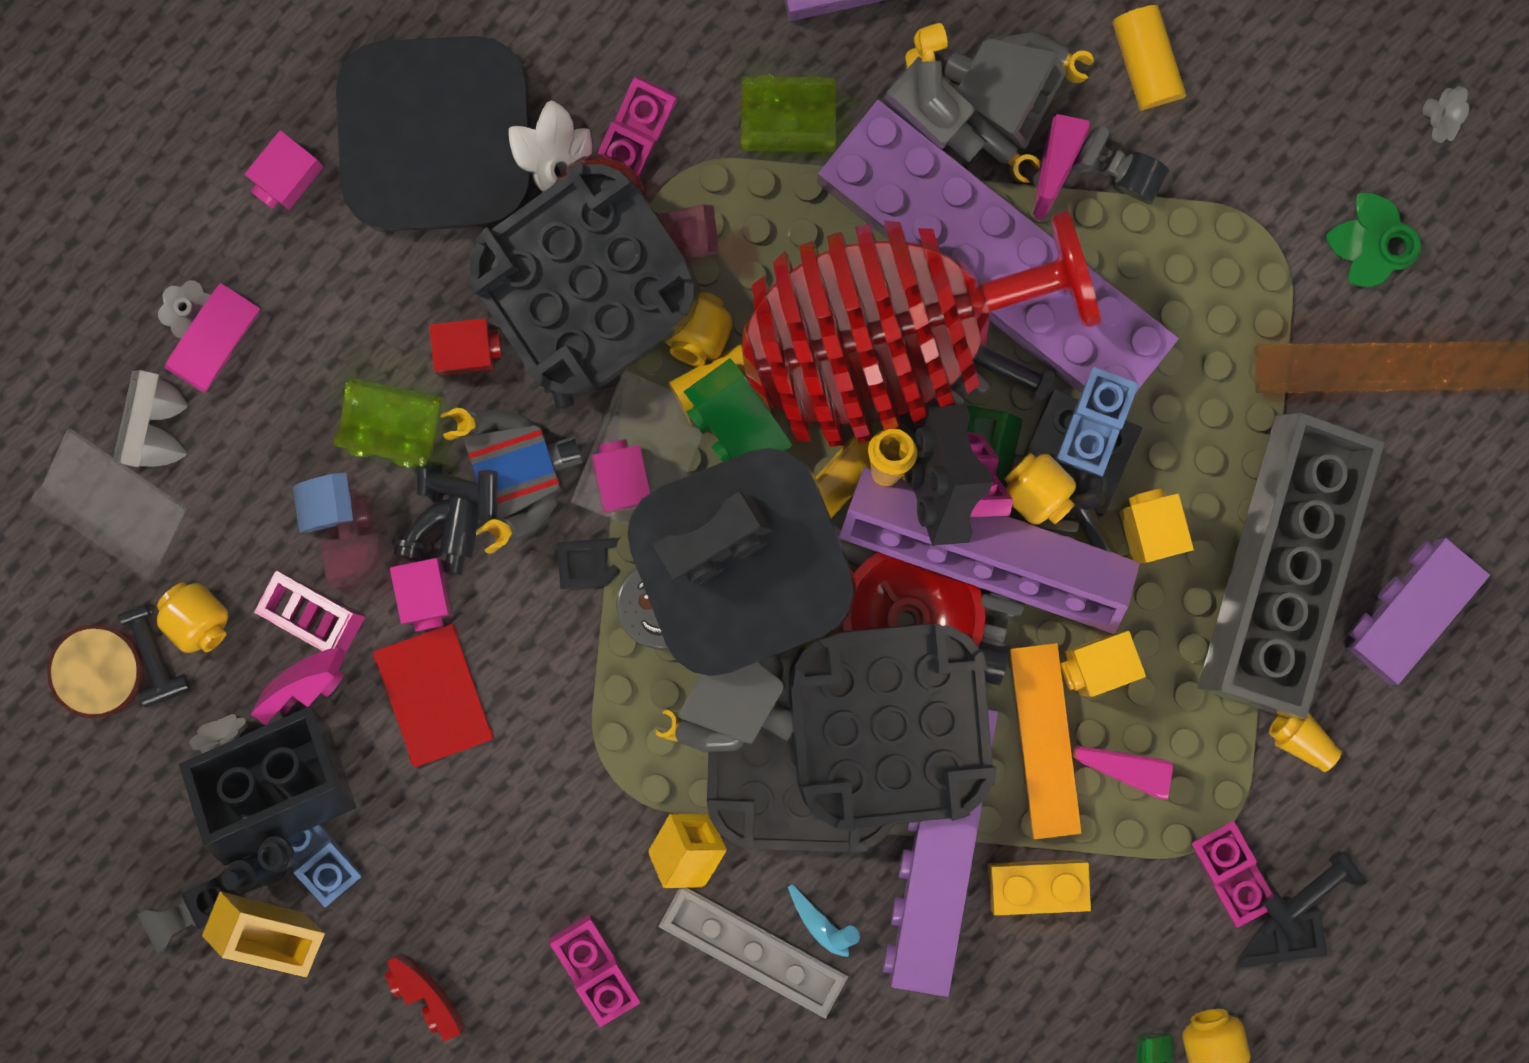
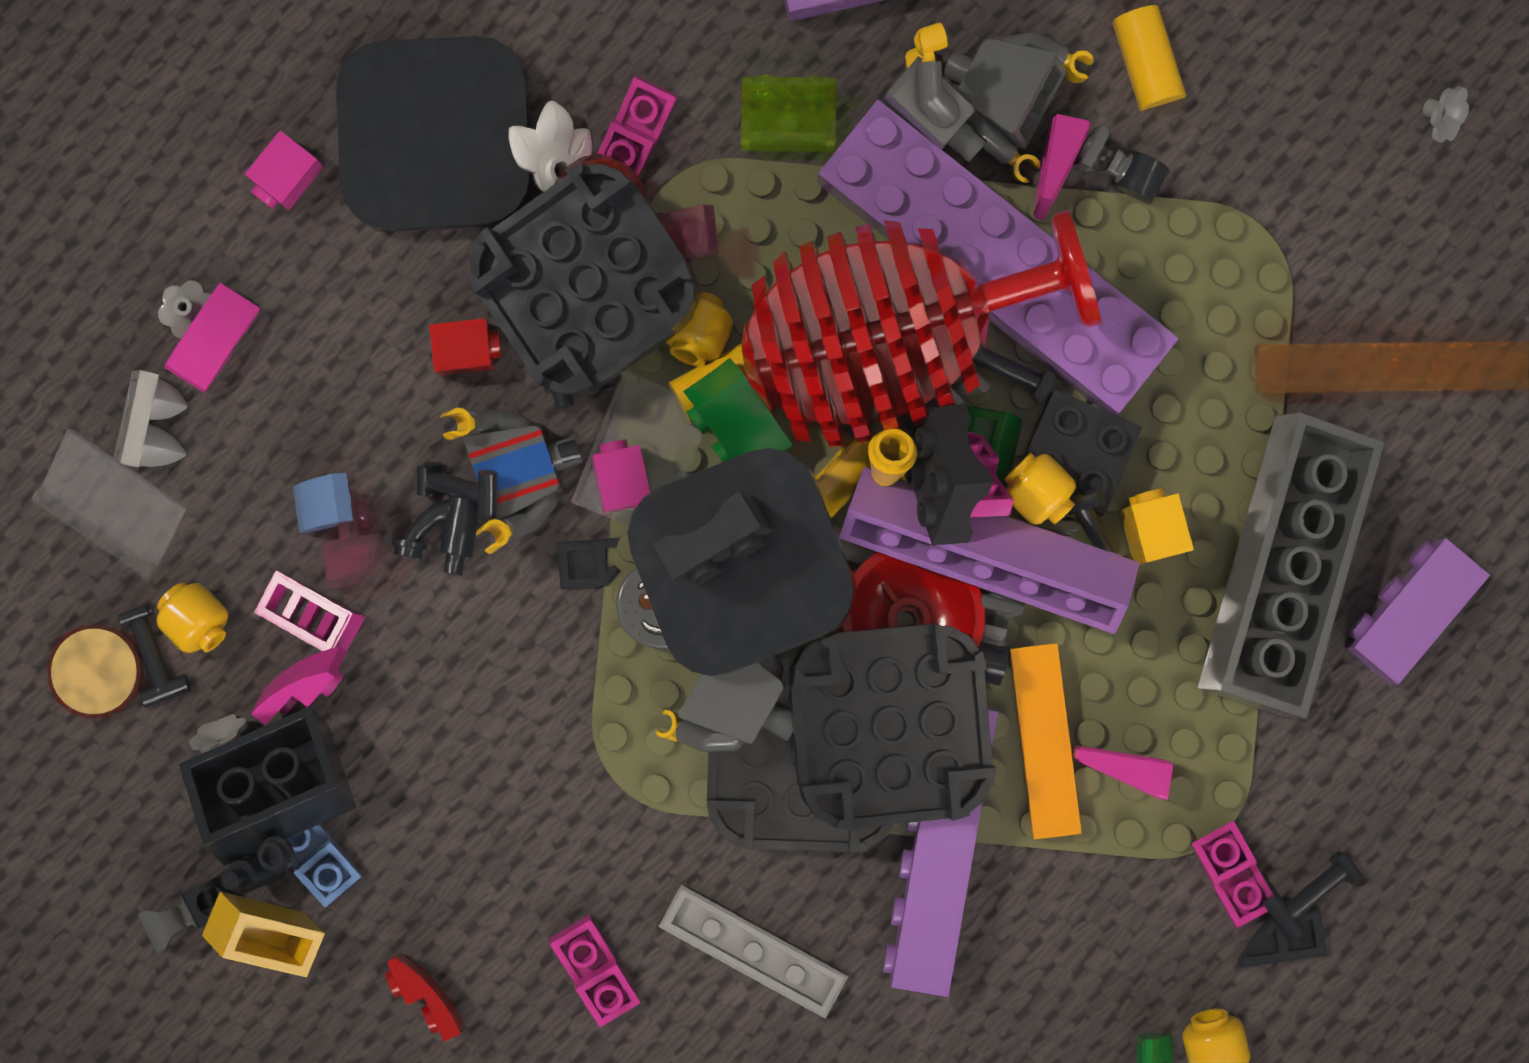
clear neon green bracket [333,377,443,467] -> none
red piece [373,624,493,768] -> none
dark pink brick [390,558,453,632] -> none
yellow panel [649,814,727,888] -> none
medium azure bar [788,884,860,957] -> none
yellow piece [988,859,1091,916] -> none
medium blue slope [1056,367,1139,477] -> none
yellow piece [1060,631,1146,697] -> none
yellow cone [1269,712,1342,772] -> none
green plate [1325,193,1421,287] -> none

